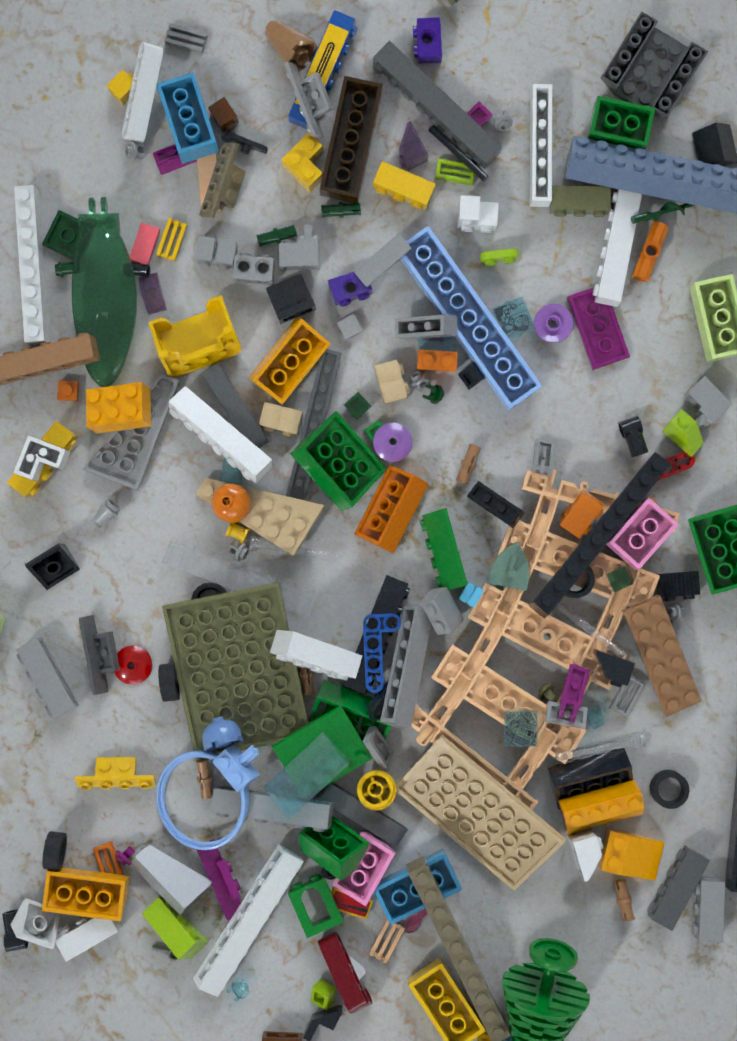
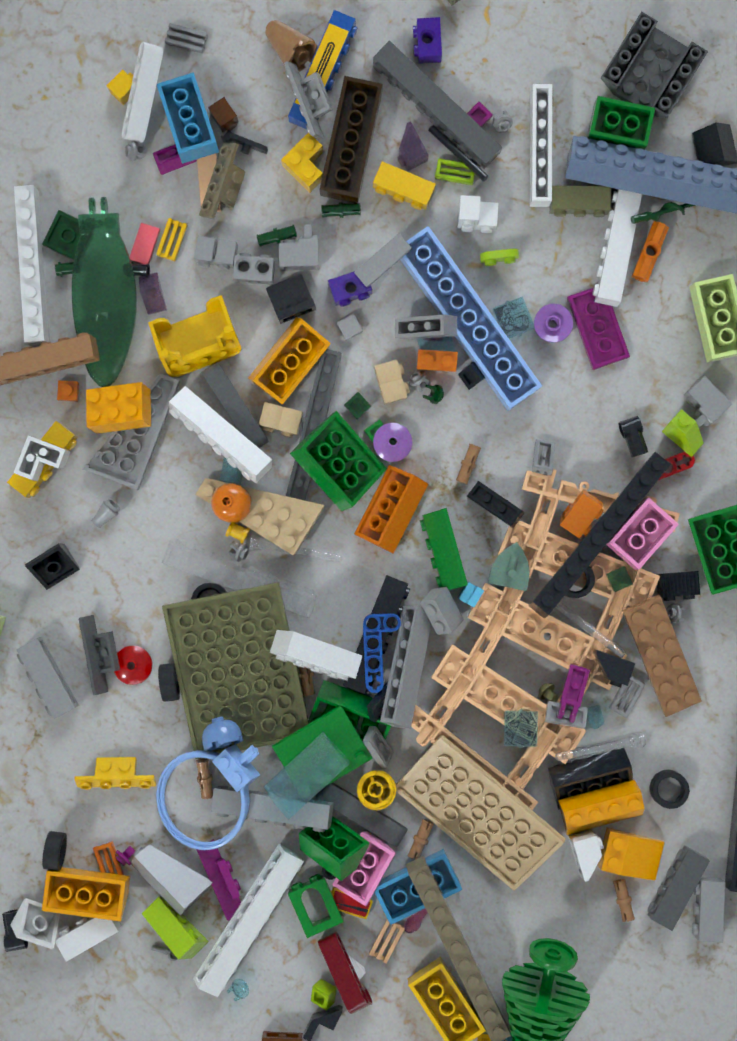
none -> medium nougat pin [407,819,434,860]

